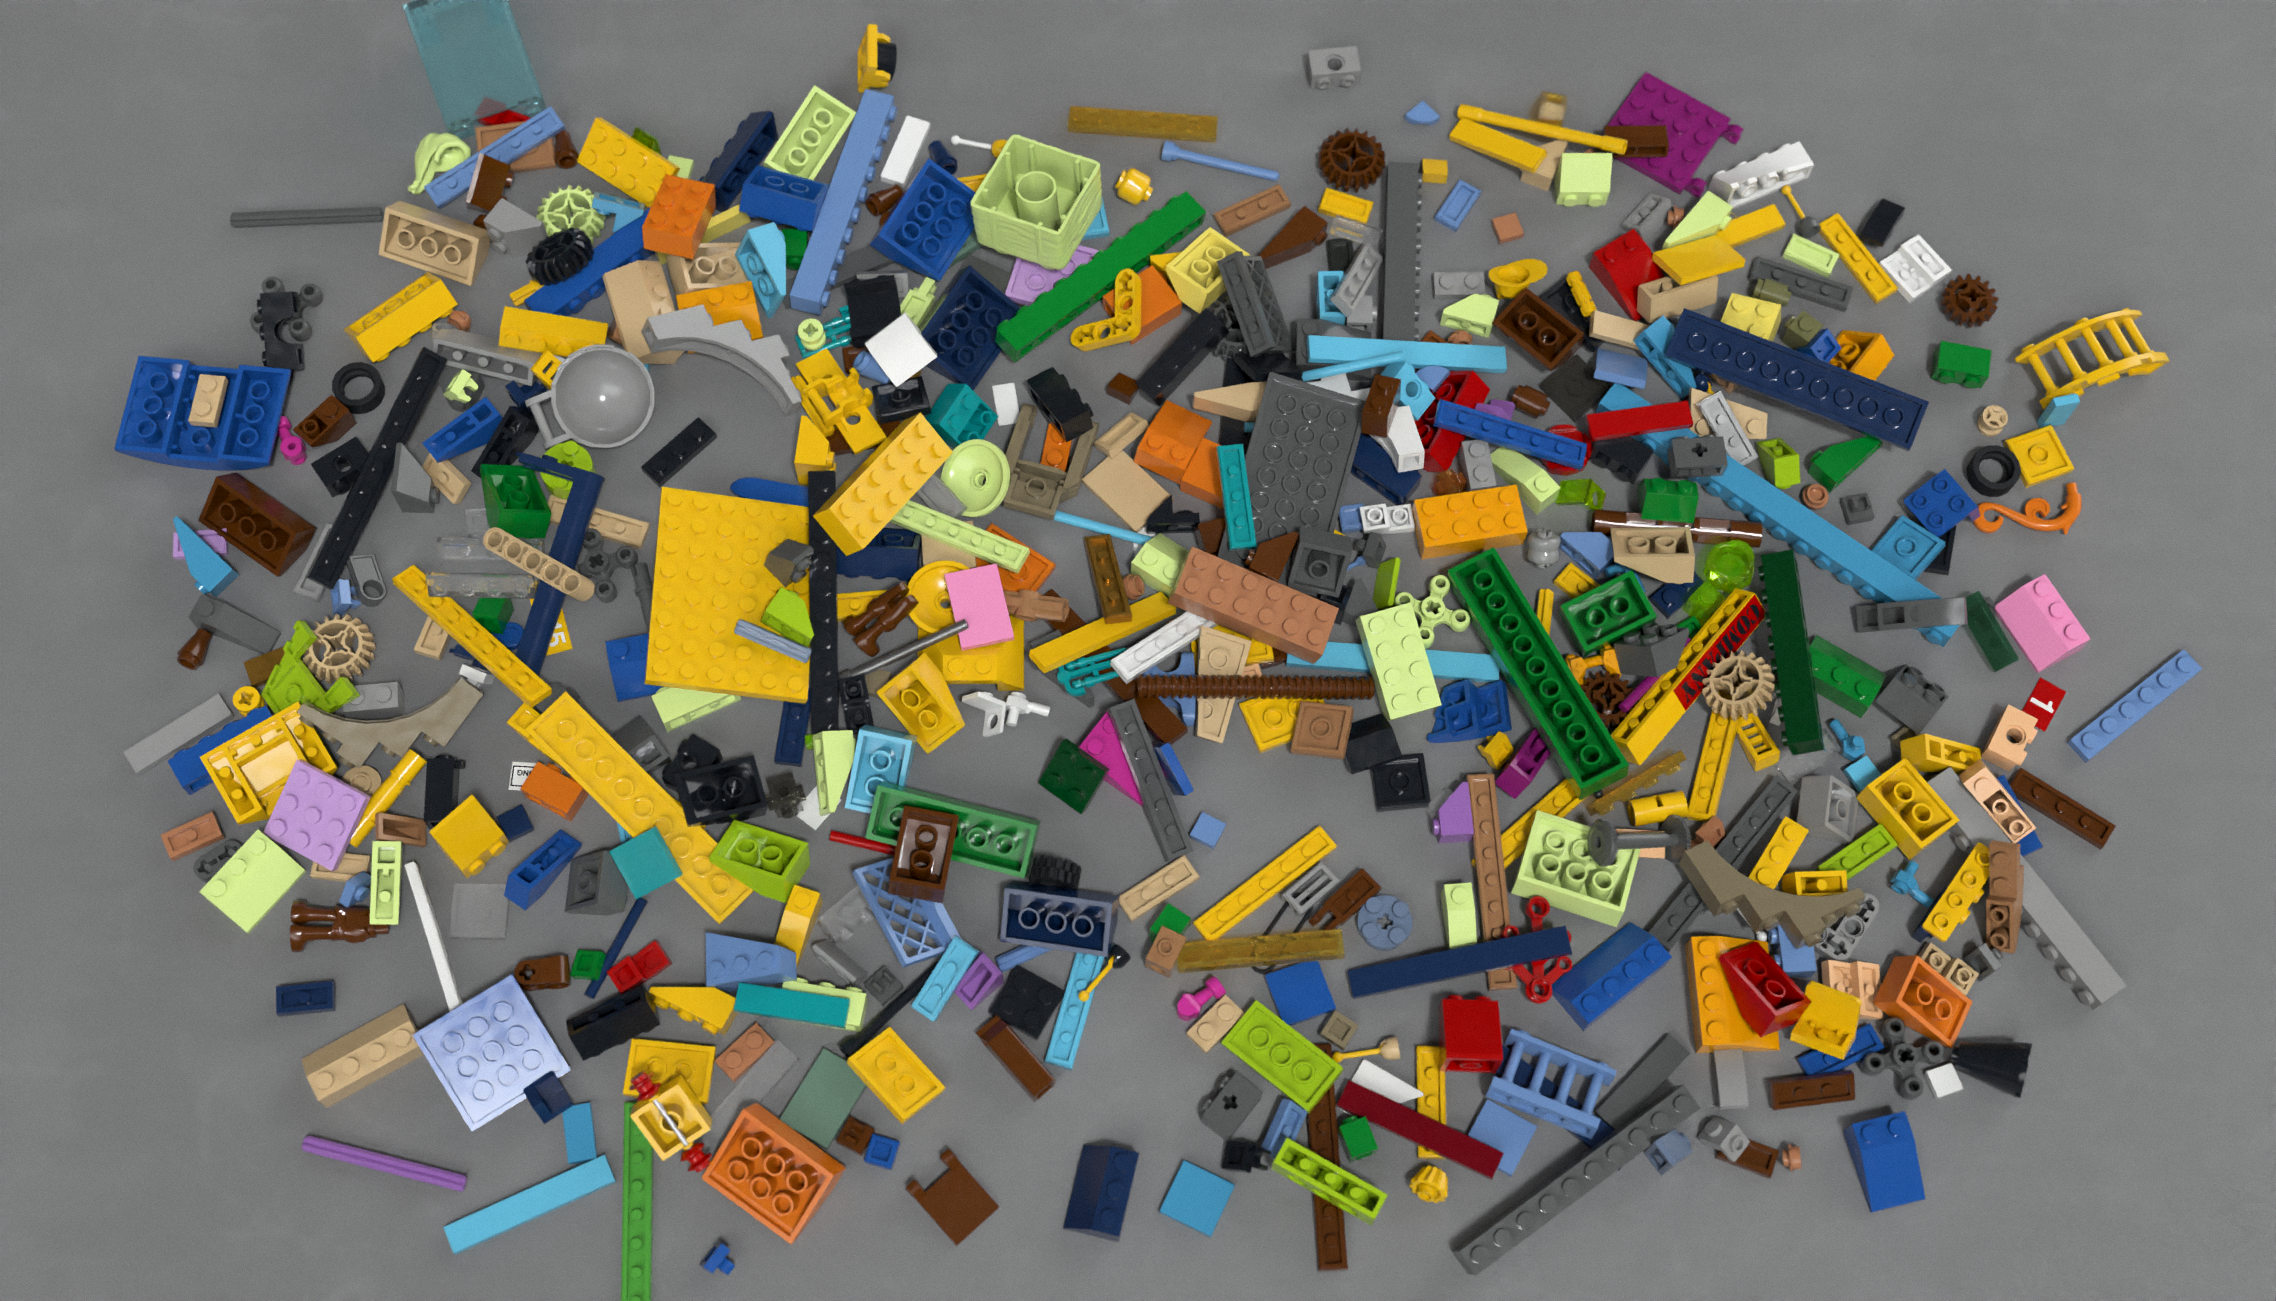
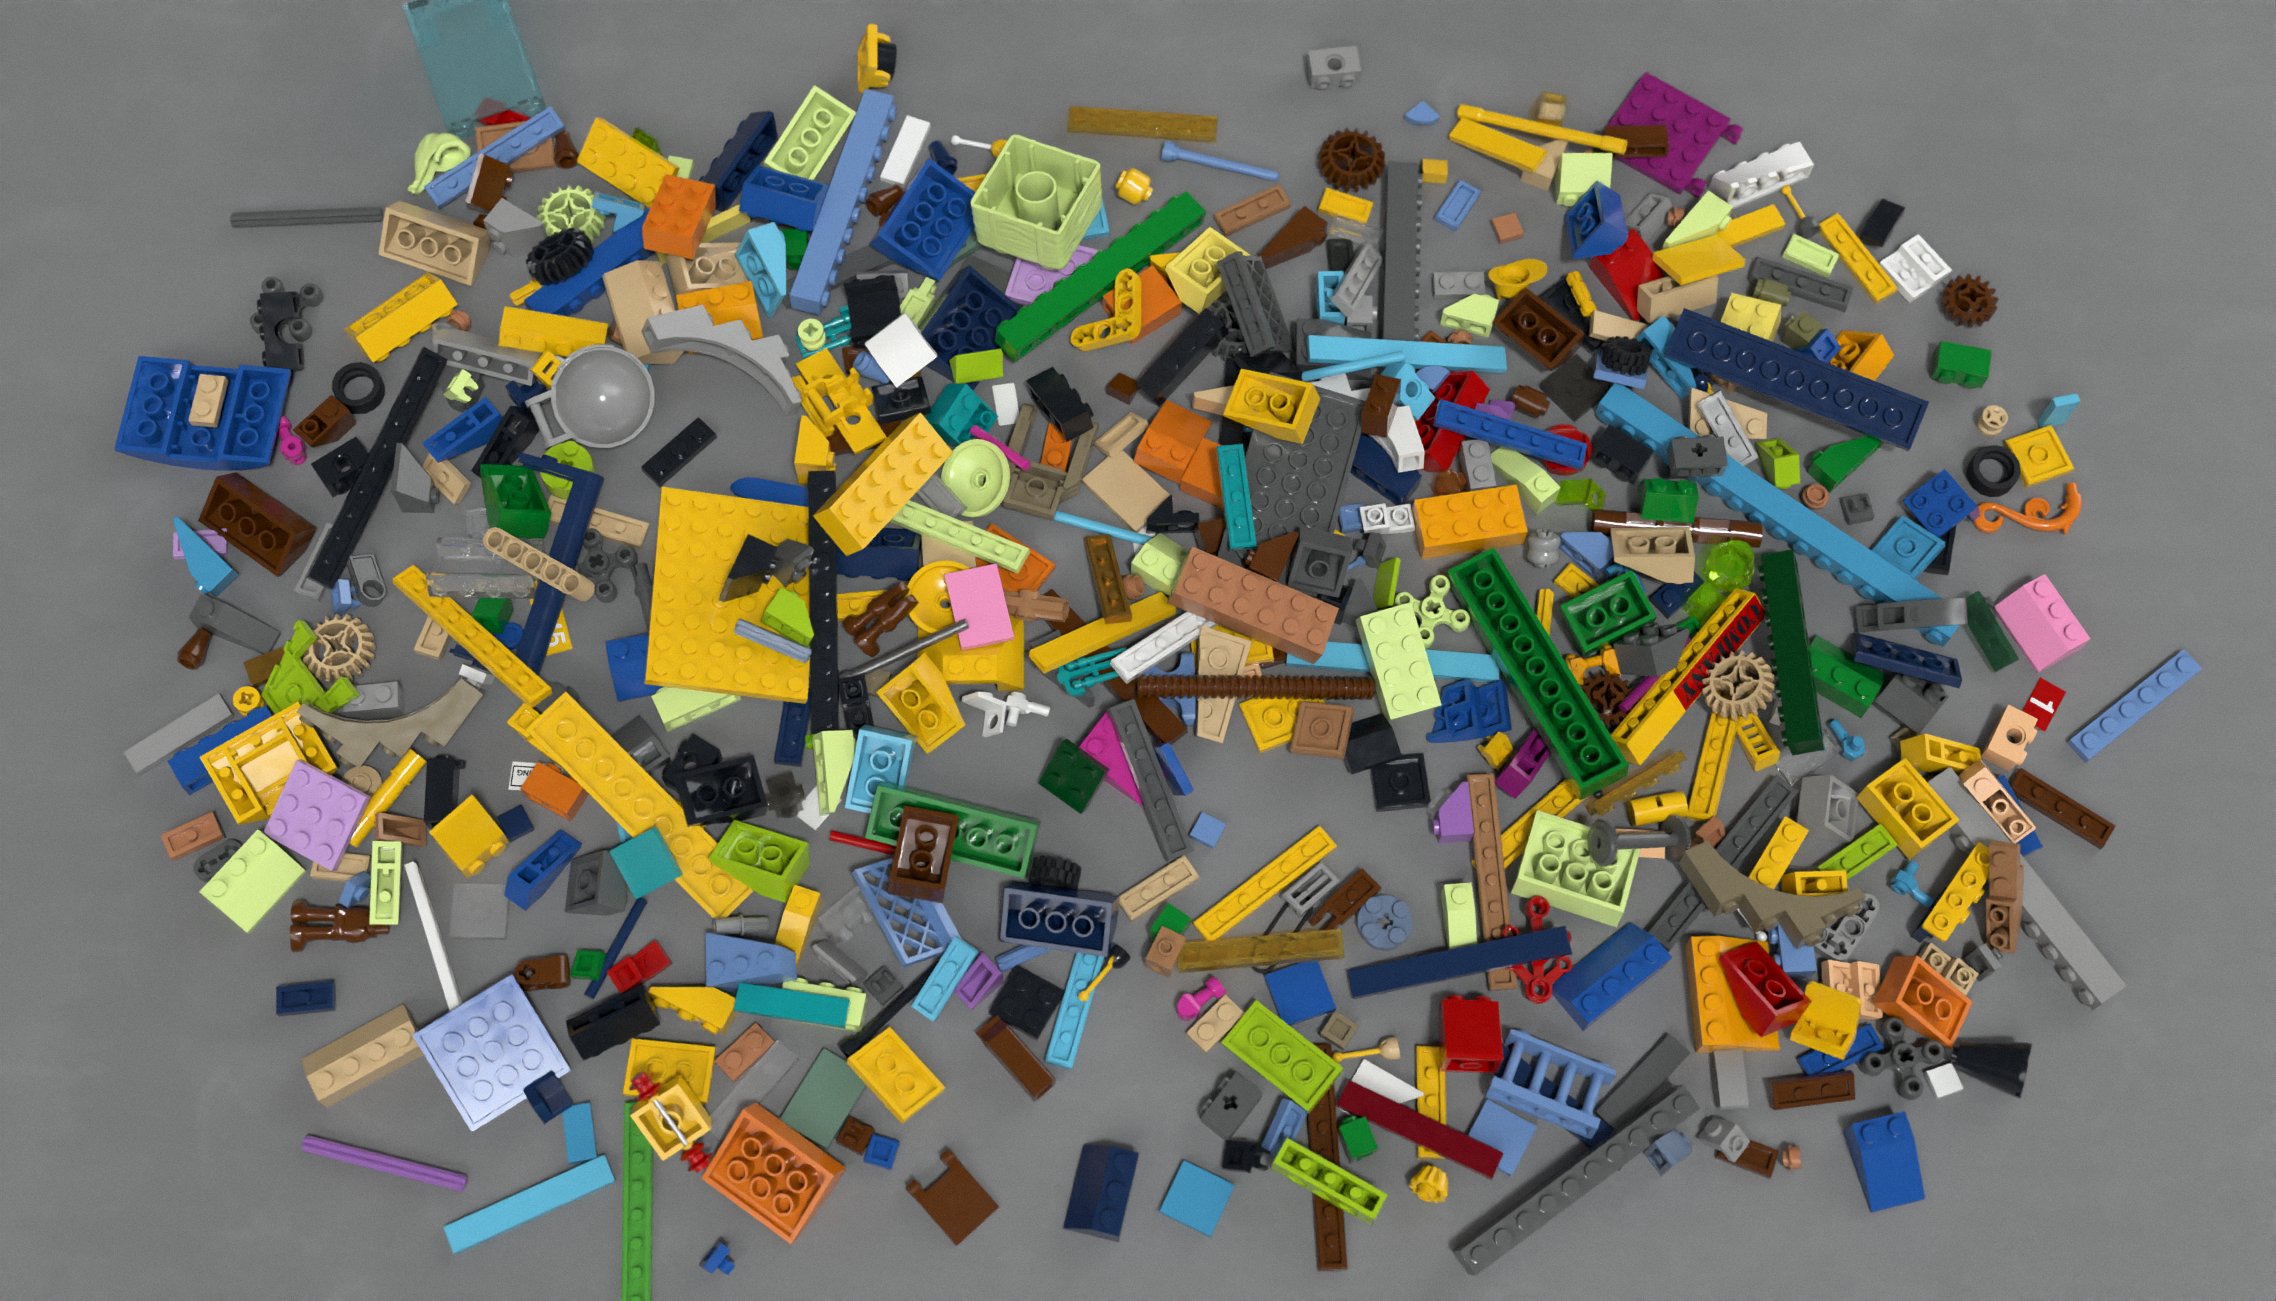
red tile [1585,401,1694,442] -> none
medium azure tile [1843,755,1881,793] -> none
yellow fence [2014,308,2170,410] -> none
none -> light grey axle [713,914,770,936]
none -> black slope [719,534,779,602]
none -> lime slope [949,349,1003,384]
none -> dark pink bar [970,425,1031,471]
none -> yellow slope [1223,369,1320,444]
none -> blue slope [1565,181,1628,259]
none -> black tyre [1602,336,1652,376]
none -> dark blue tile [1851,633,1962,688]

